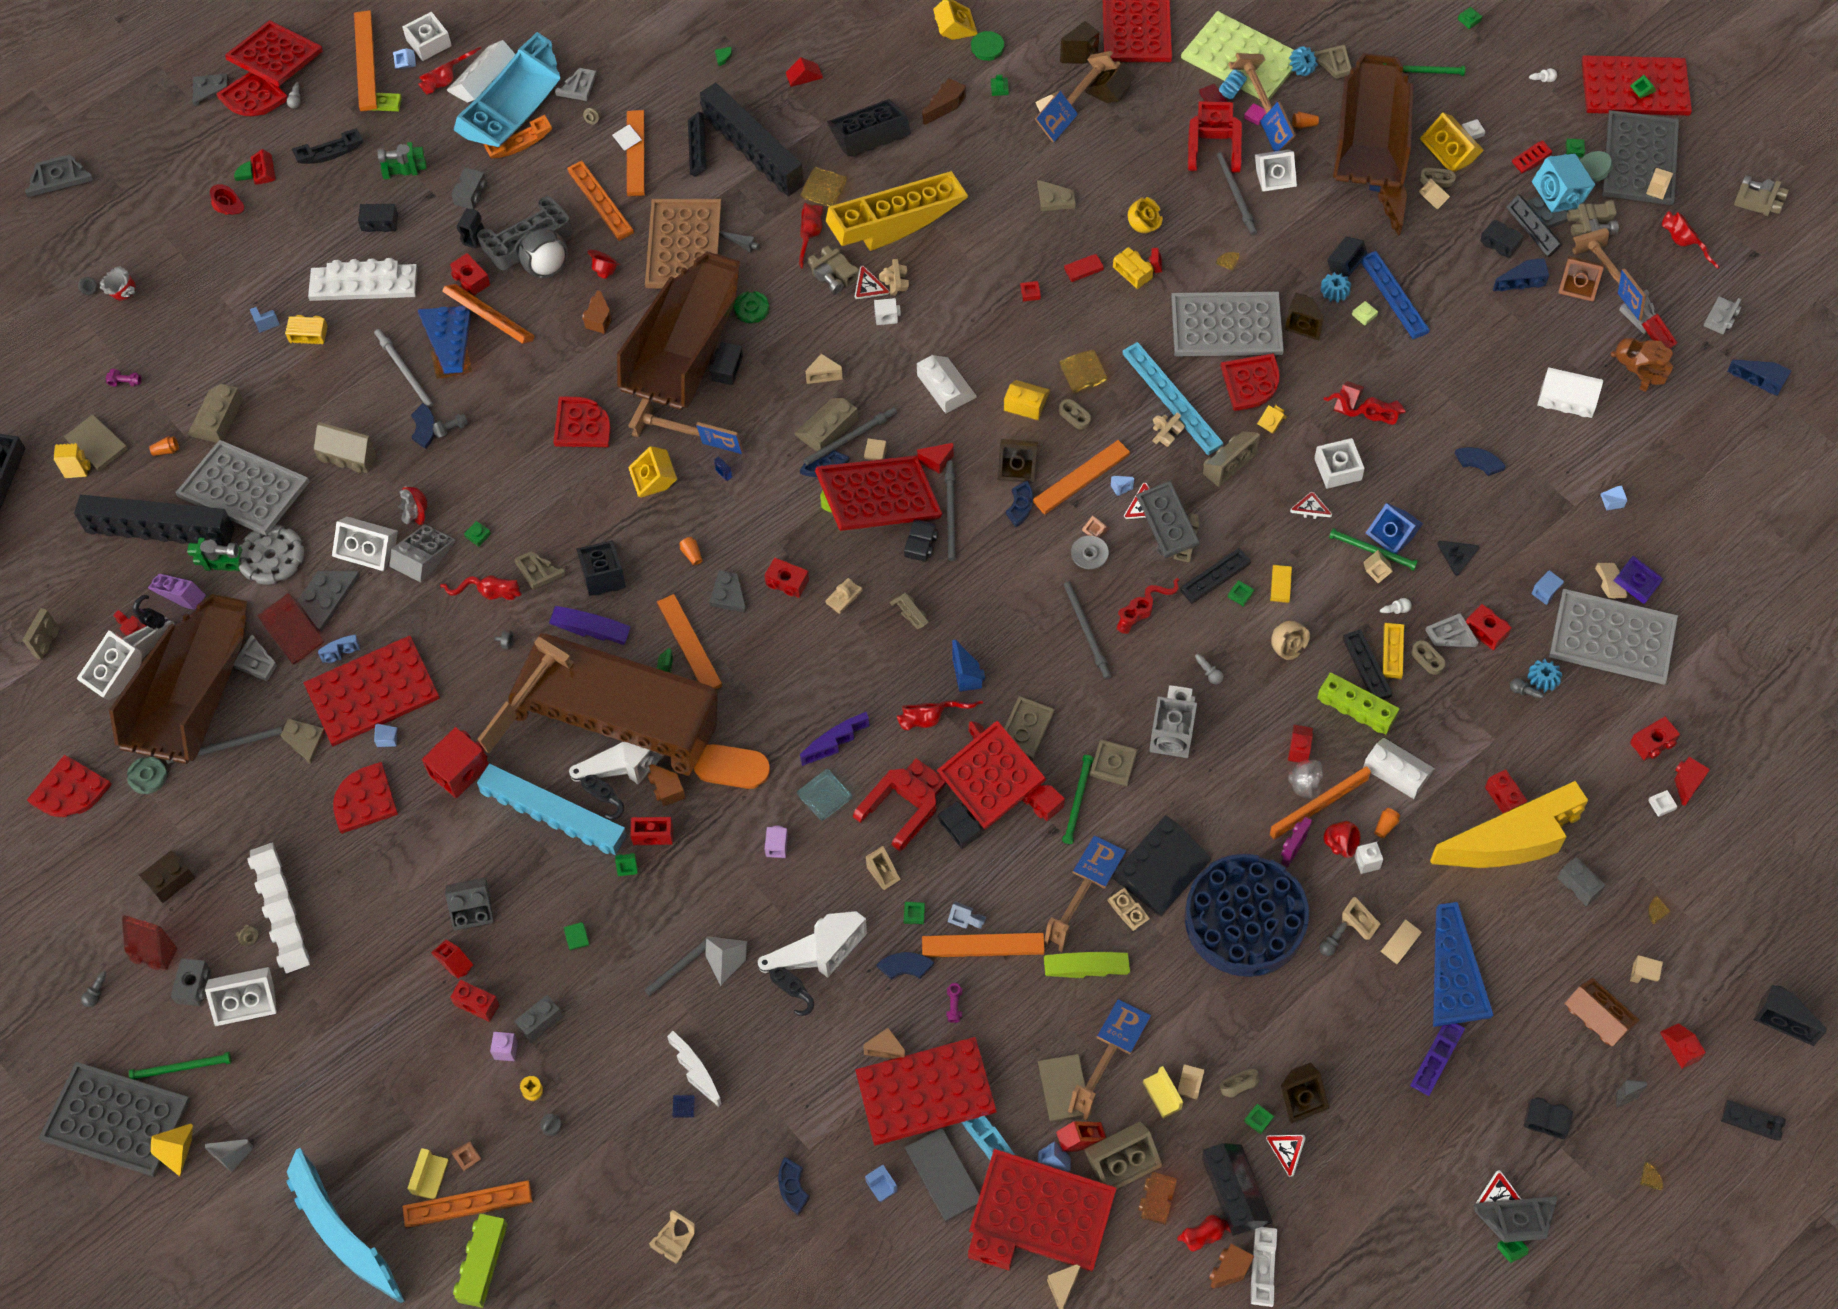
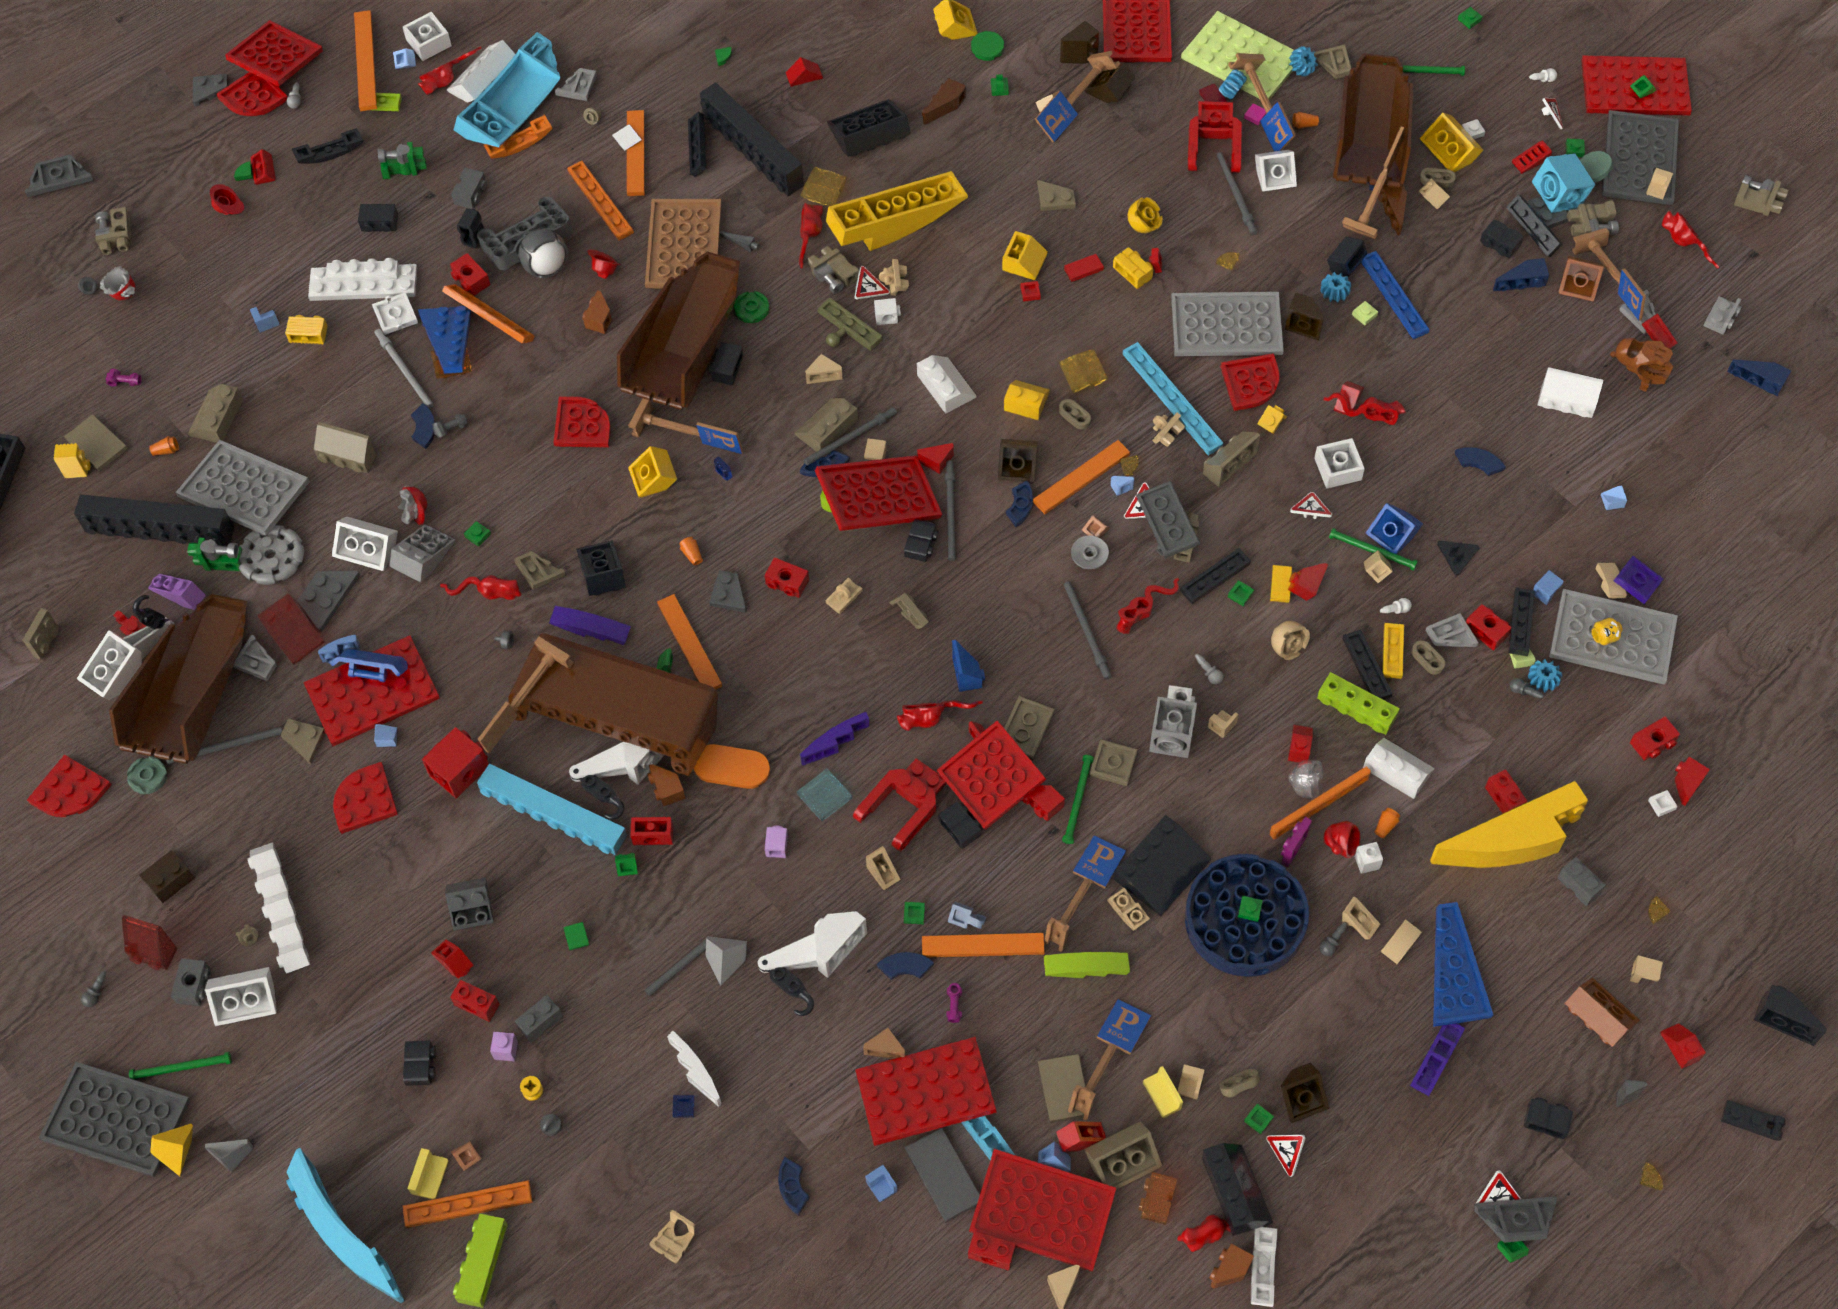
none -> dark tan hips [95,207,132,255]
none -> blue piece [330,649,408,682]
none -> white plate [372,292,418,335]
none -> black brick [403,1040,436,1086]
none -> olive plate [818,297,883,351]
none -> yellow slope [1002,231,1048,281]
none -> clear yellow tile [1120,455,1139,477]
none -> tan panel [1208,710,1239,738]
none -> green plate [1238,896,1263,922]
none -> red slope [1288,563,1328,601]
none -> medium nougat piece [1342,126,1405,240]
none -> black plate [1508,587,1535,656]
none -> yellowish green slope [1510,649,1535,669]
none -> white piece [1541,98,1563,129]
none -> yellow head [1591,617,1623,645]

